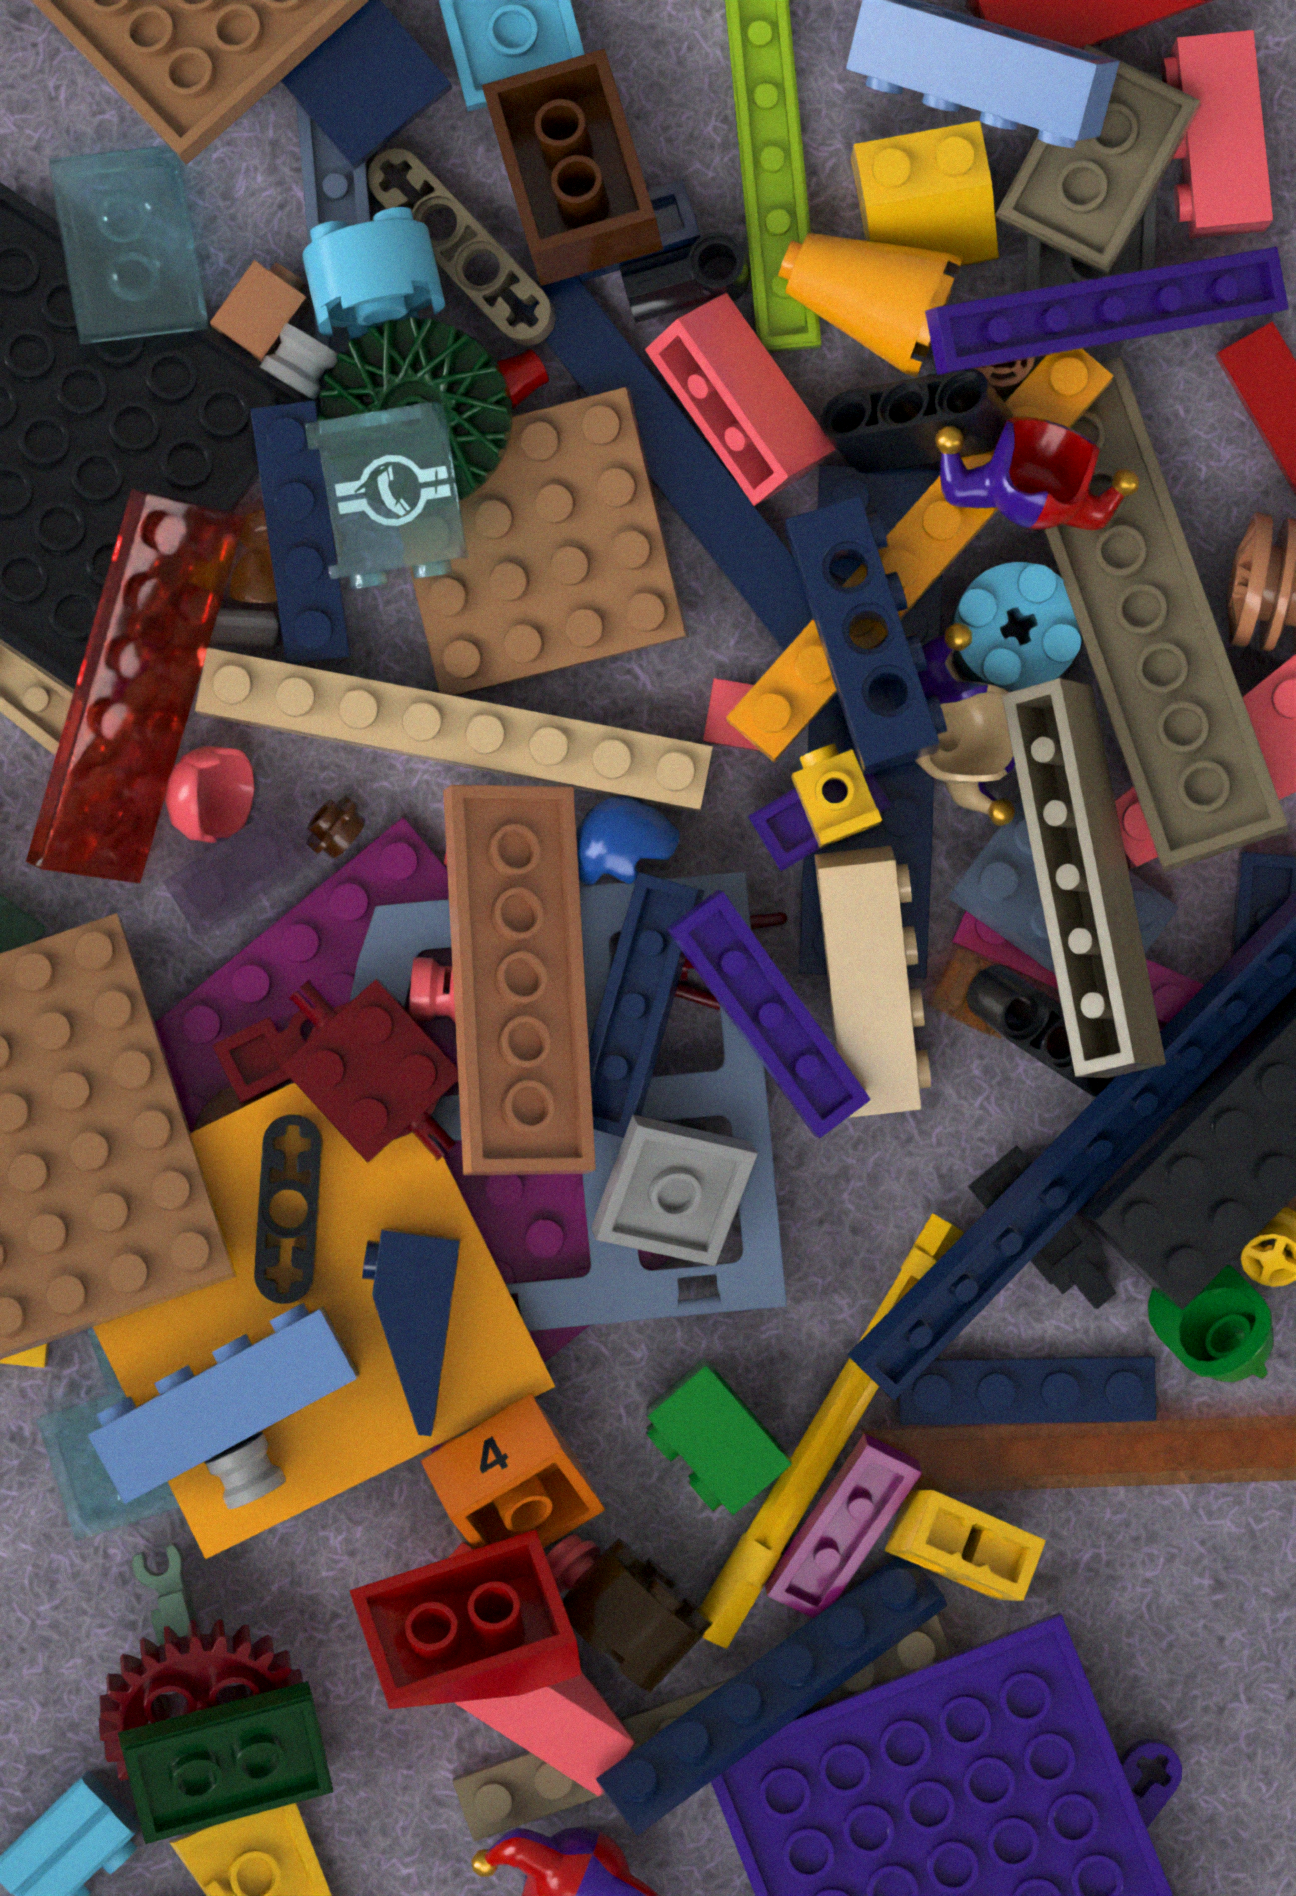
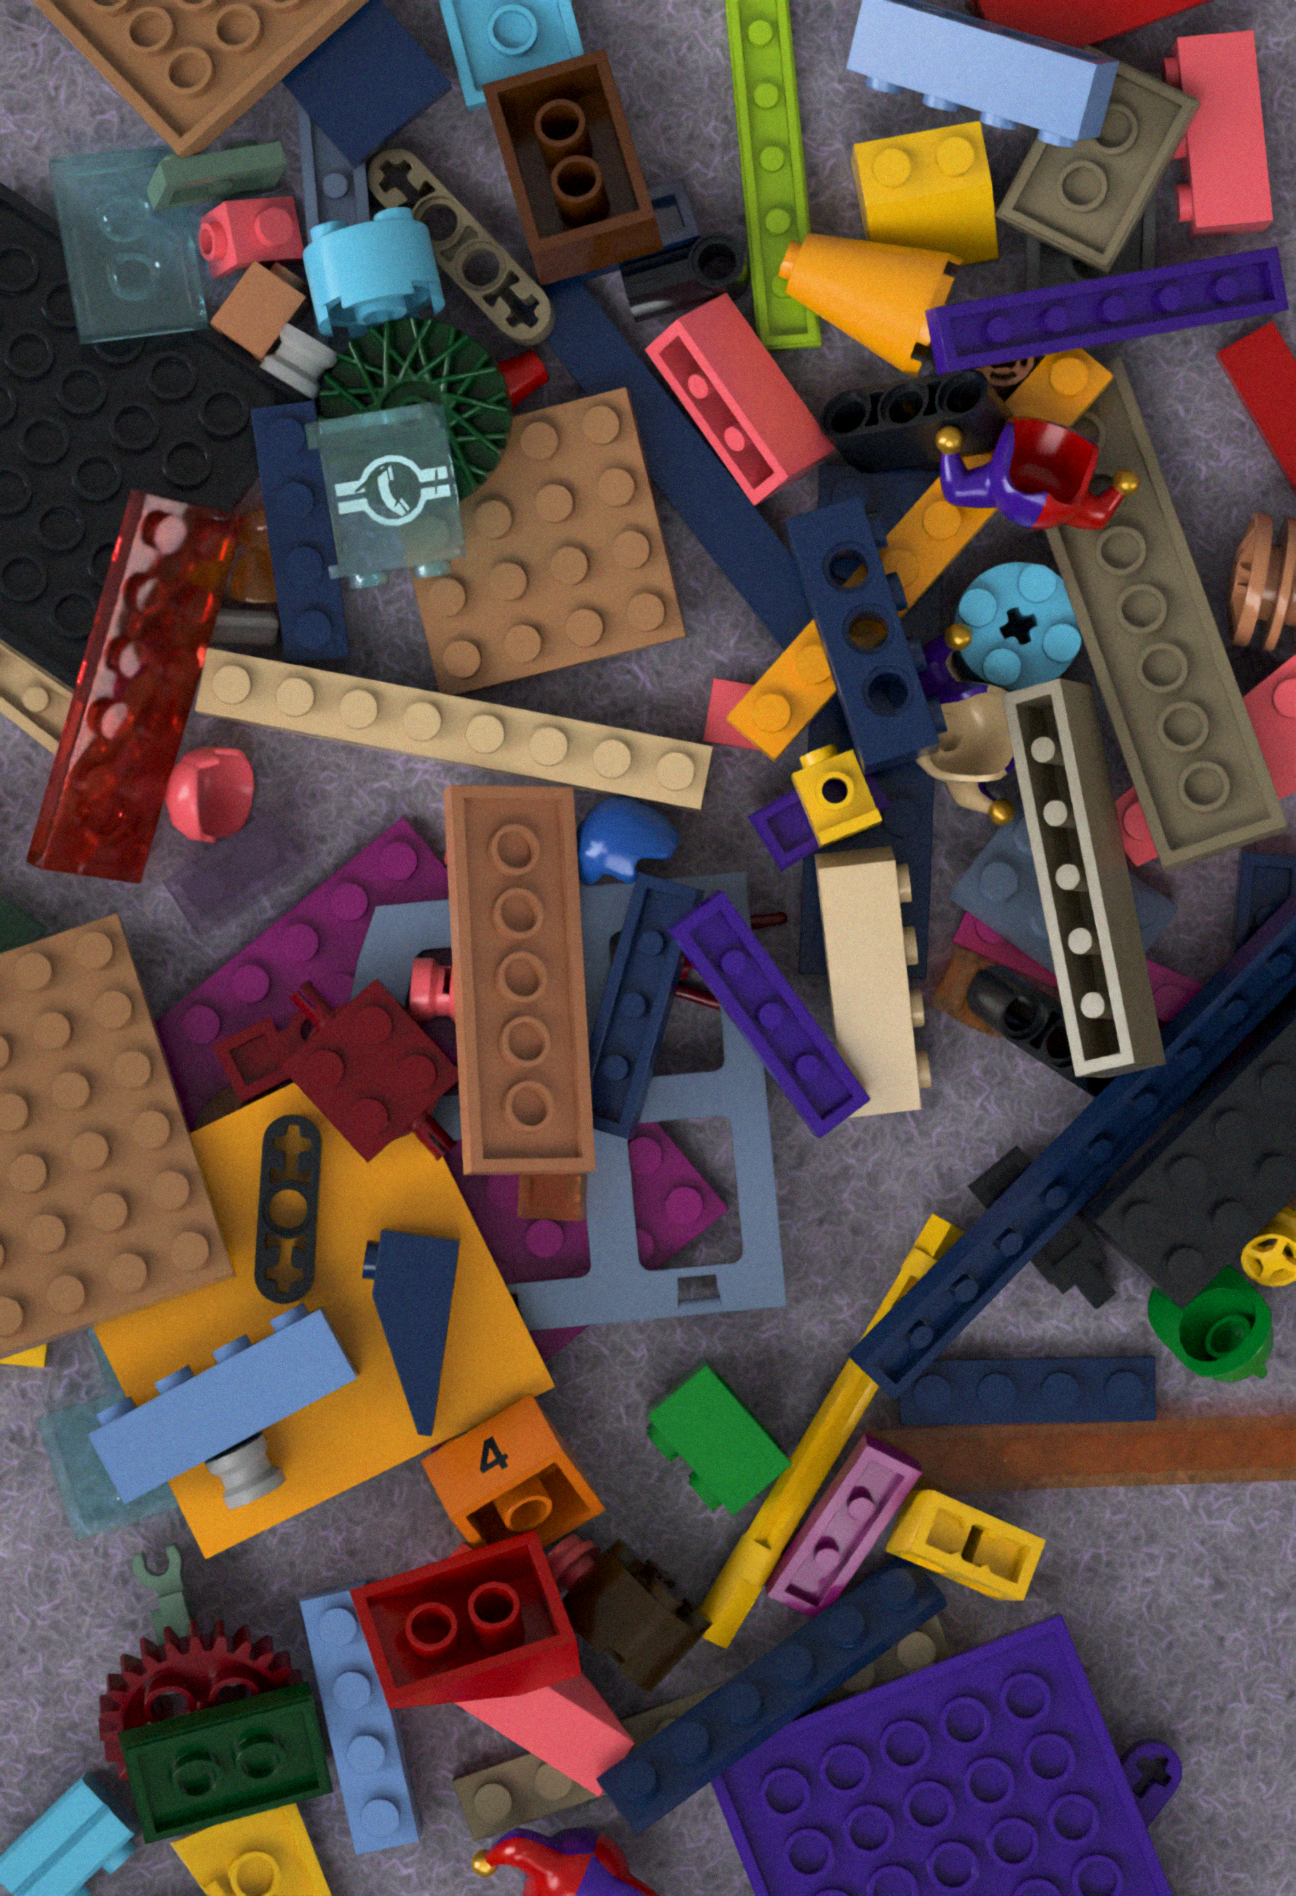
reddish brown plate [306,796,365,858] -> none
light grey plate [591,1115,758,1266] -> none
none -> sand green plate [146,139,287,212]
none -> coral bracket [198,196,304,279]
none -> medium blue brick [300,1579,423,1855]
none -> clear orange tile [517,1174,587,1221]

